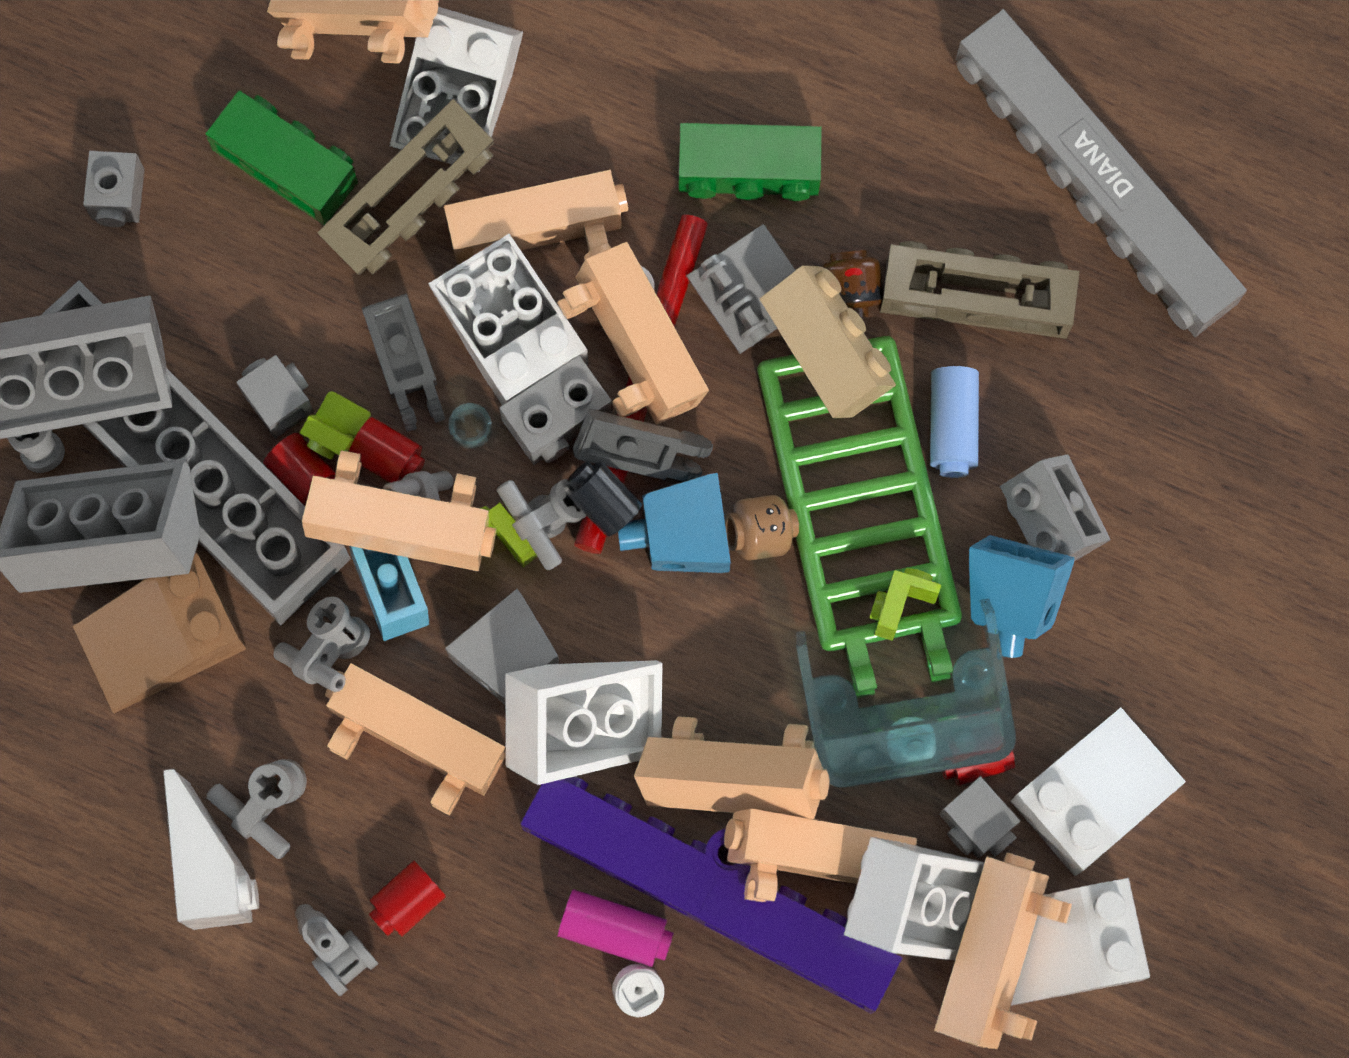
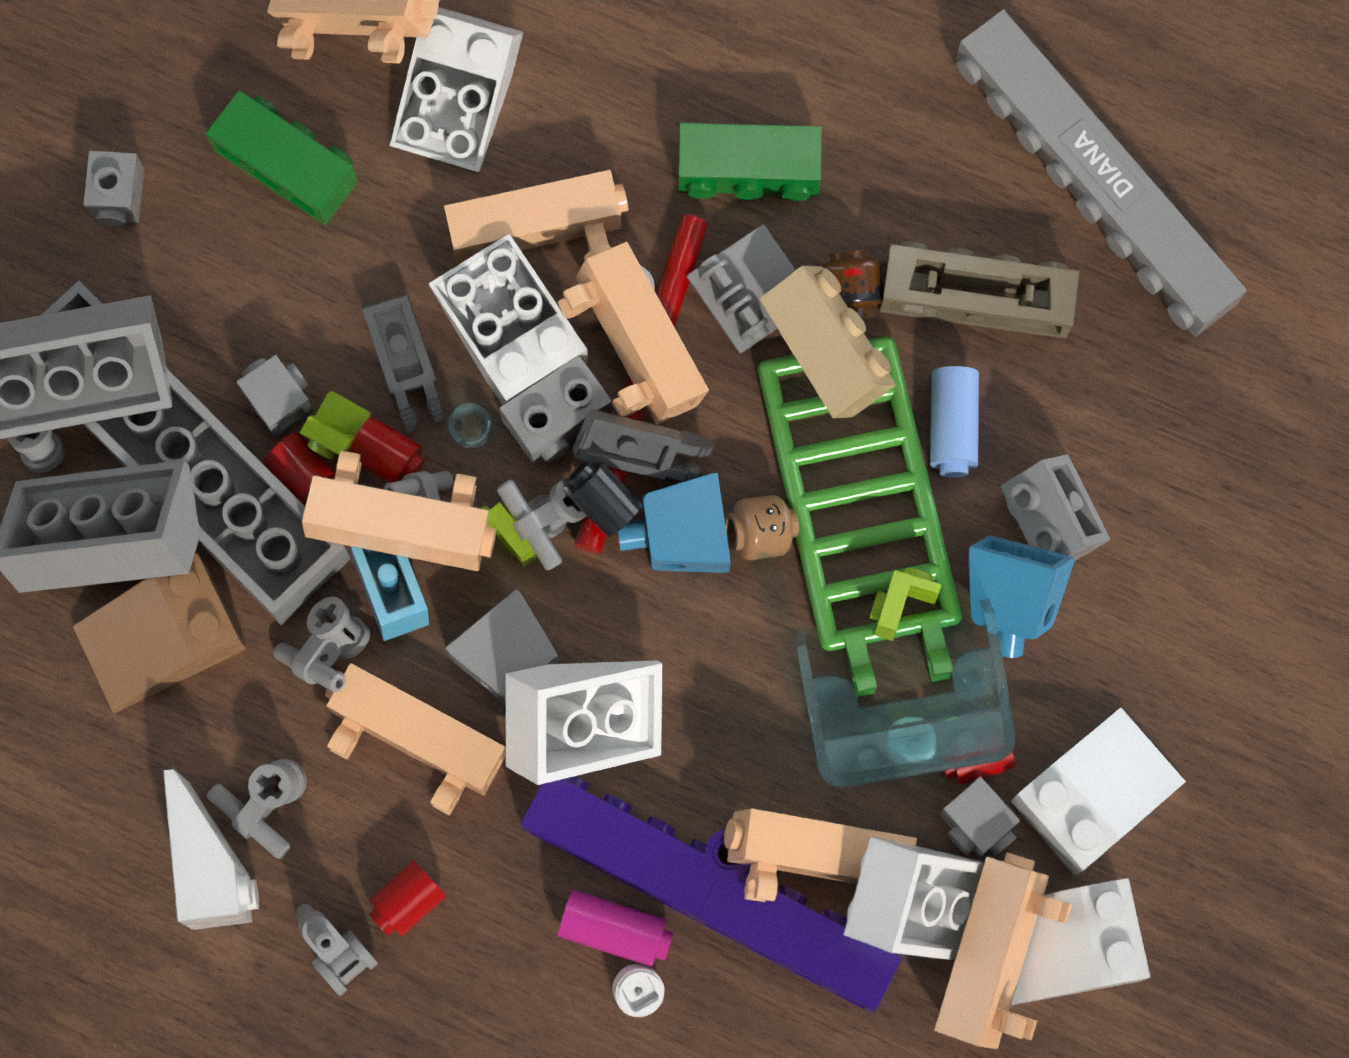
dark tan brick [317,99,494,275] -> none
light nougat brick [634,716,829,819] -> none

